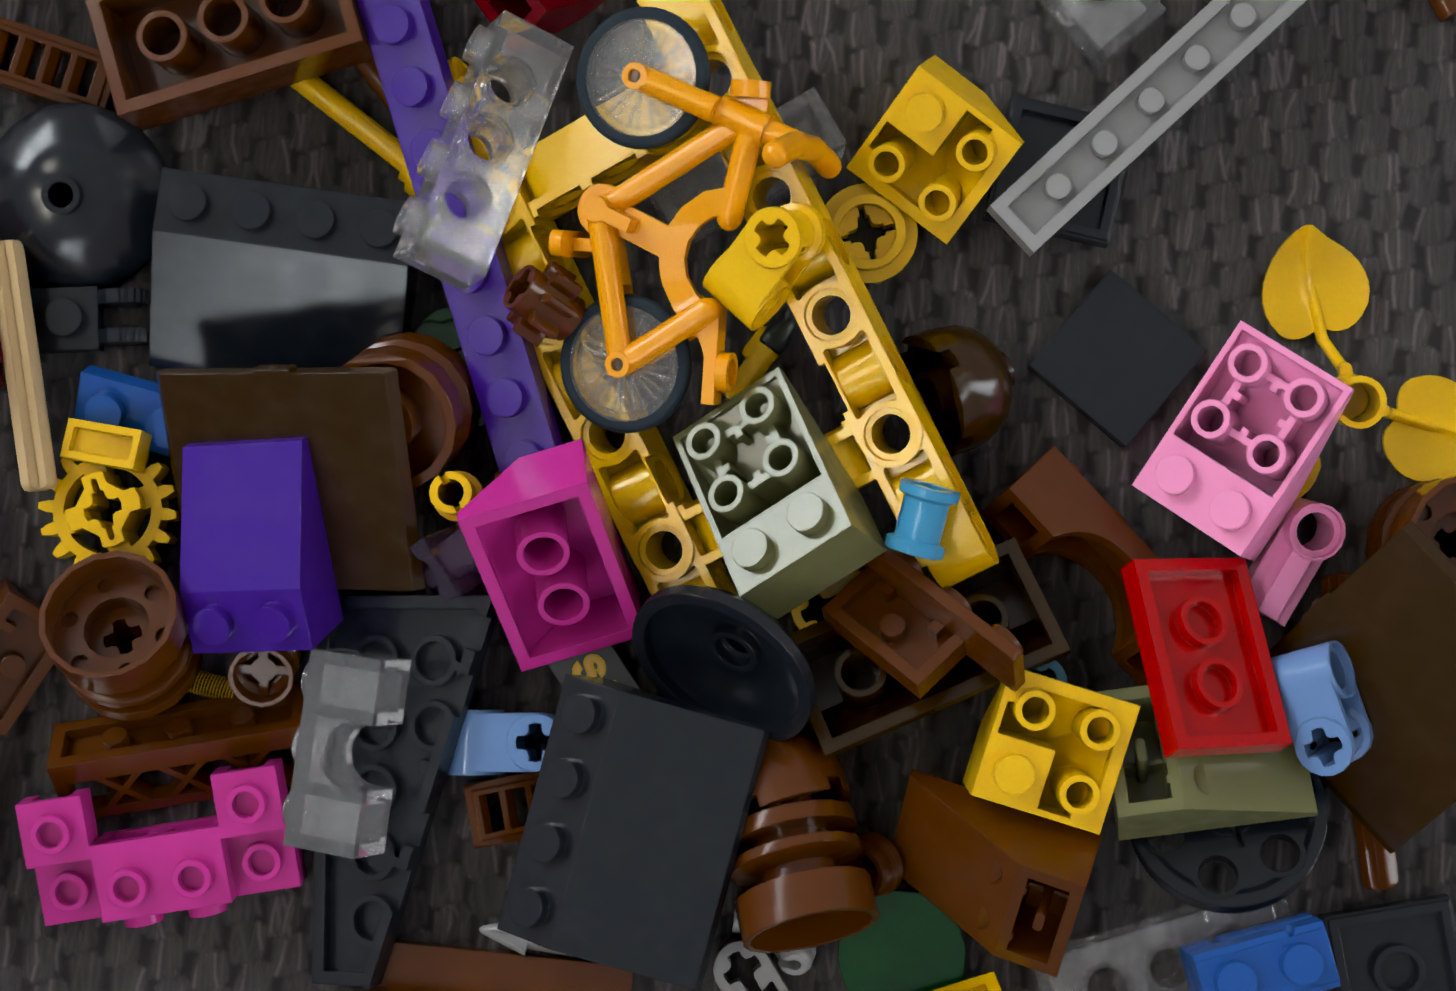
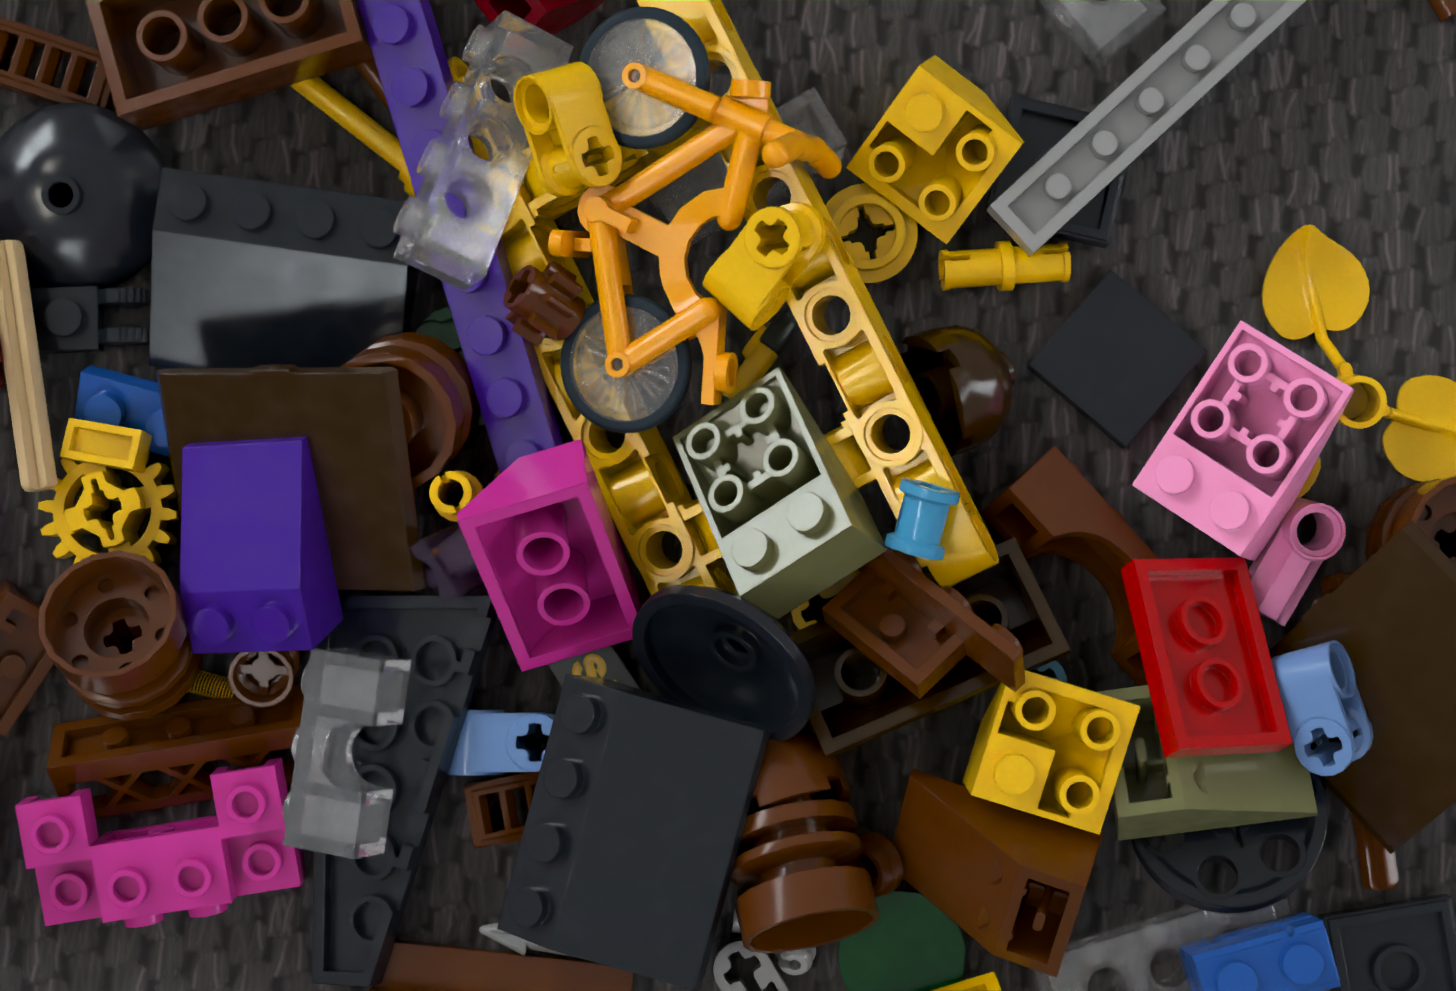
none -> yellow piece [513,62,622,198]
none -> yellow pin [938,240,1071,292]

